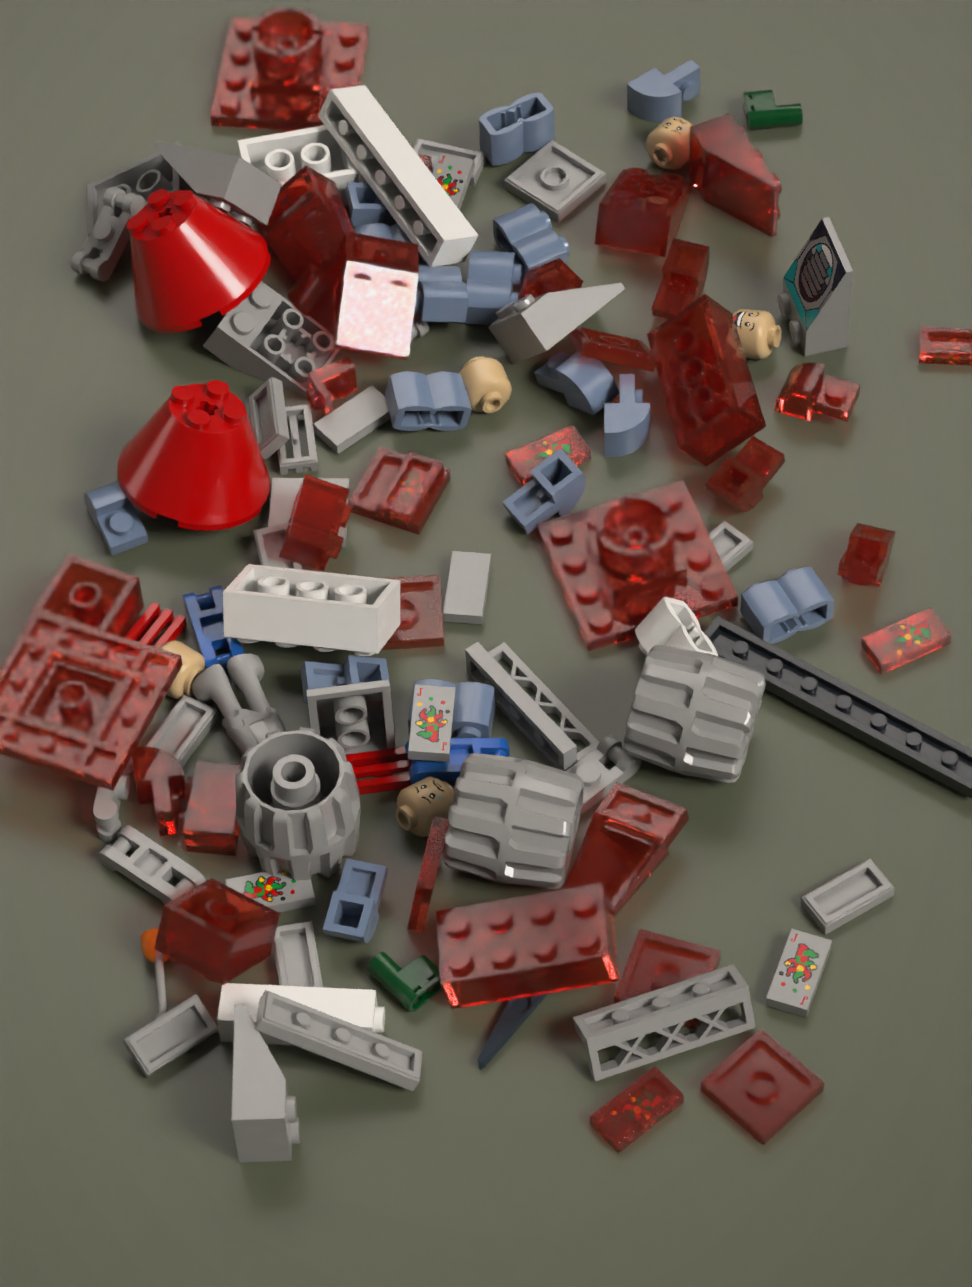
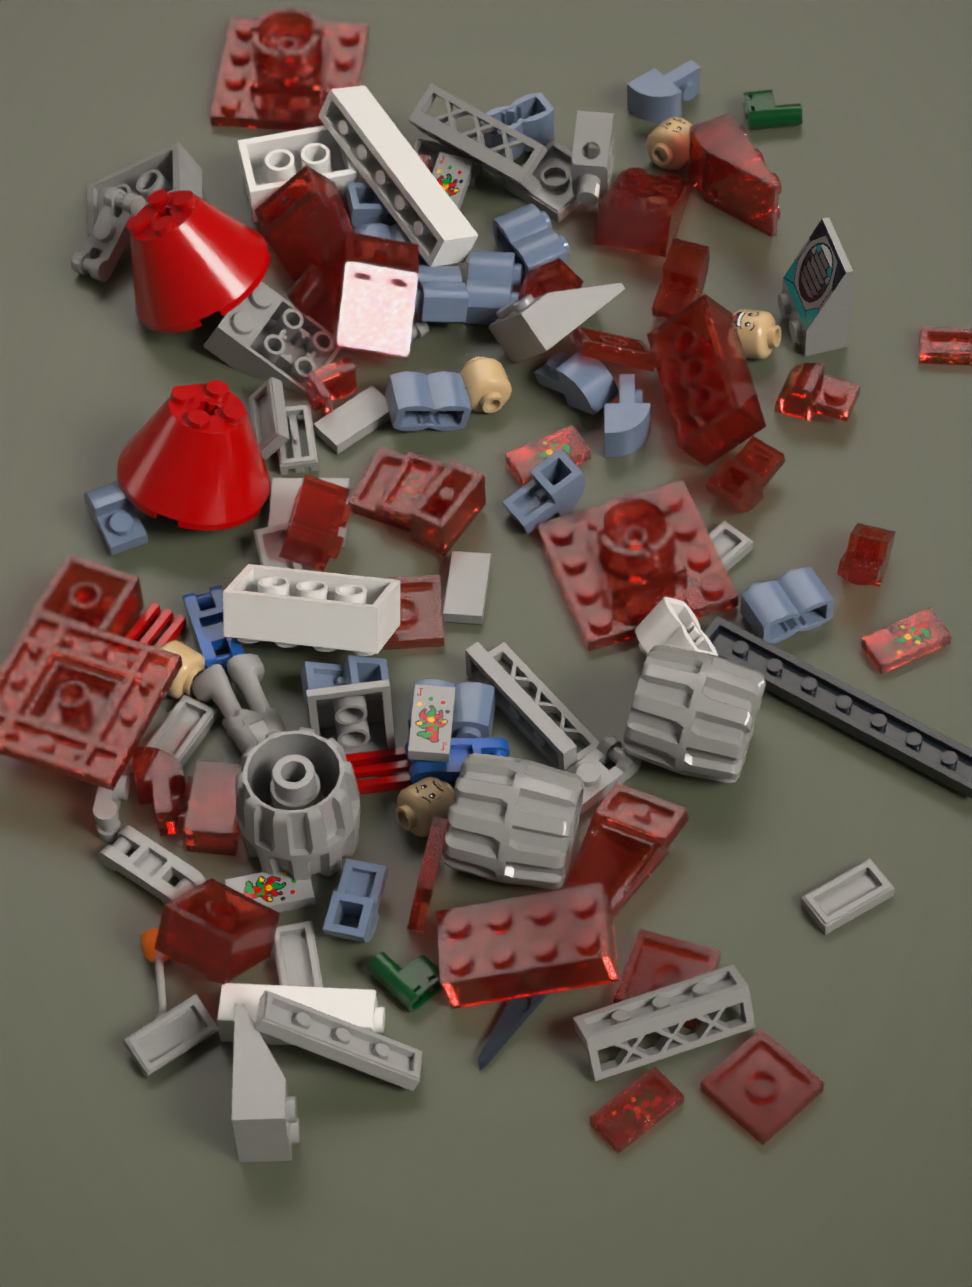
light grey slope [155,141,282,227] -> none
light grey tile [766,929,832,1018] -> none
none -> light grey fence [408,83,548,195]
none -> clear red brick [410,460,486,557]
none -> light grey torso [571,110,615,205]

